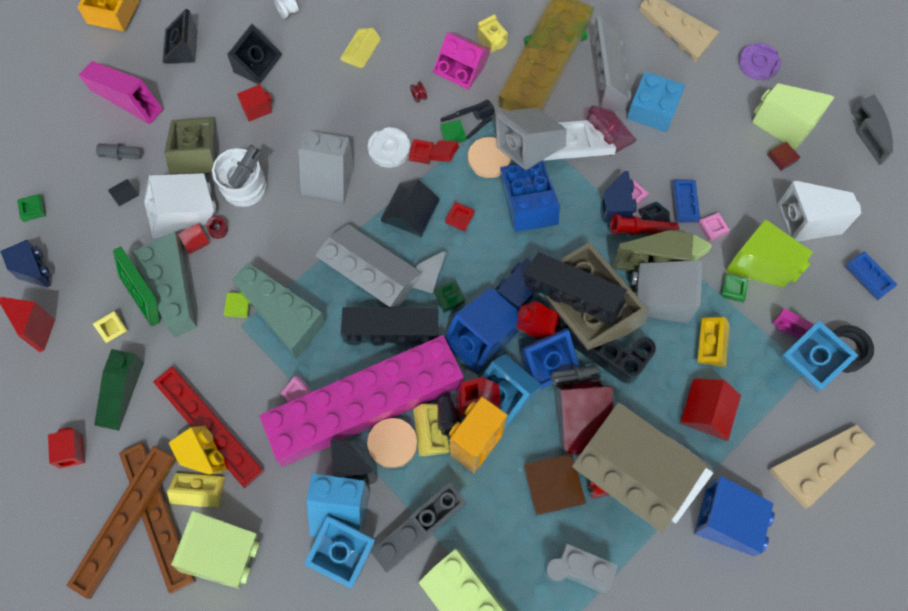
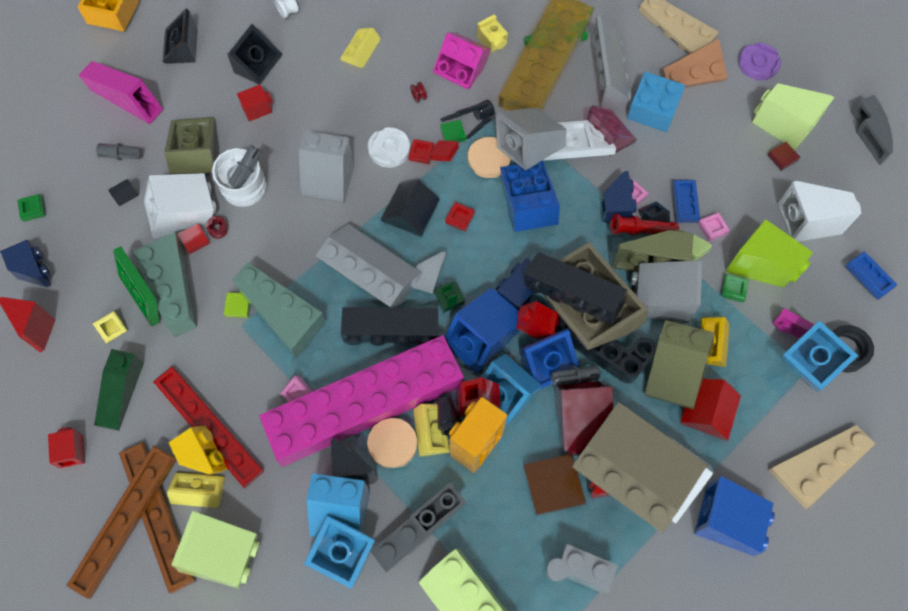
none -> olive slope [645,320,714,410]
none -> nougat wing [661,39,728,88]

